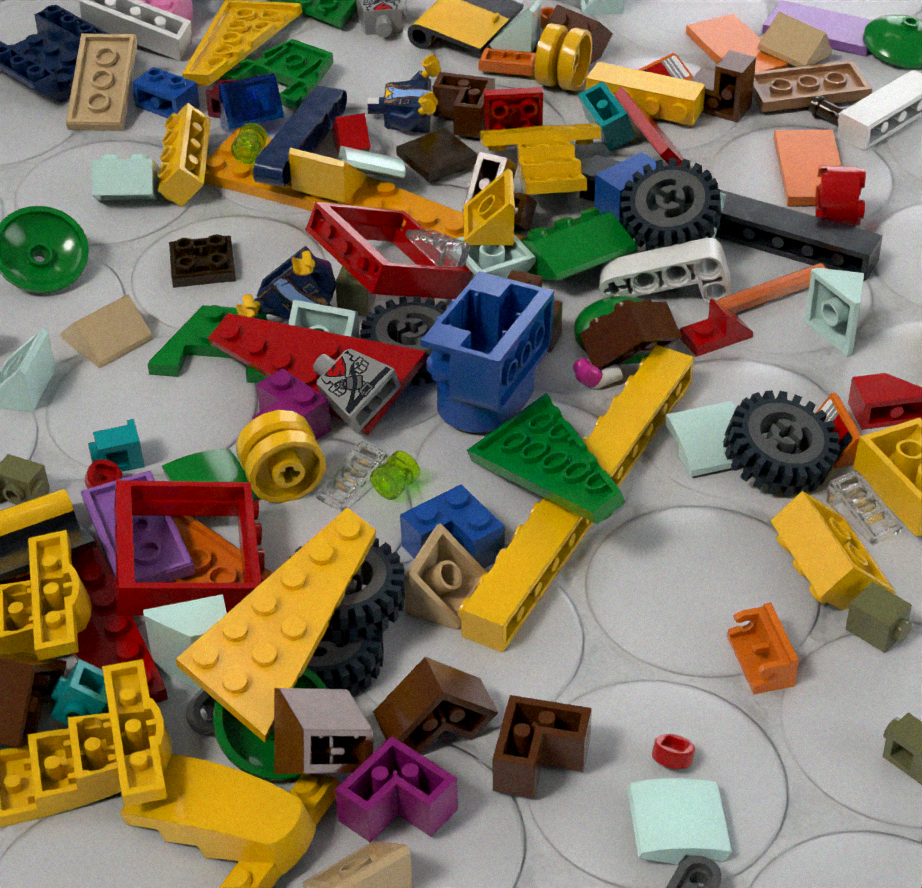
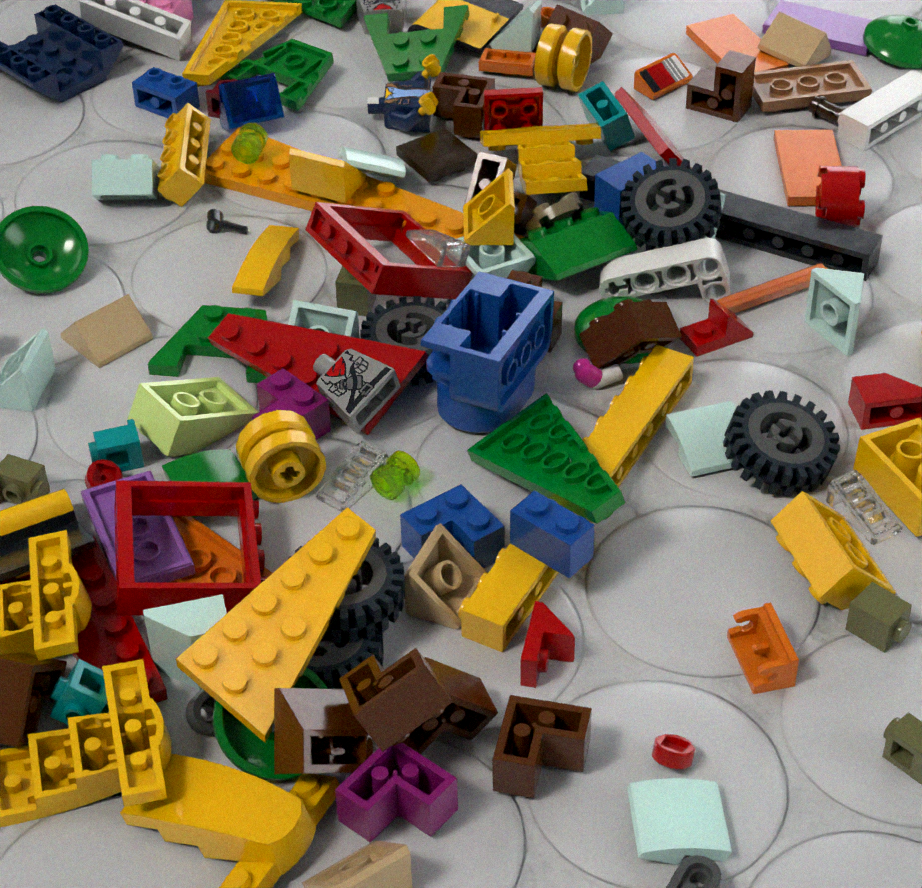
tan tile [66,33,138,131] -> none
dark brown tile [169,234,236,288] -> none
torso [236,246,336,320] -> none
dark blue beam [253,86,347,187] -> none
red slope [331,113,371,155] -> none
yellow brick [586,62,706,126] -> none
slope [815,393,862,468] -> none
none -> yellowish green slope [127,377,259,457]
none -> black hand [206,209,248,234]
none -> yellow slope [232,225,299,296]
none -> reddish brown brick [339,648,453,752]
none -> green wing [364,5,470,82]
none -> blue brick [510,490,595,579]
none -> red slope [520,601,575,688]
none -> dark tan plate [525,193,585,232]

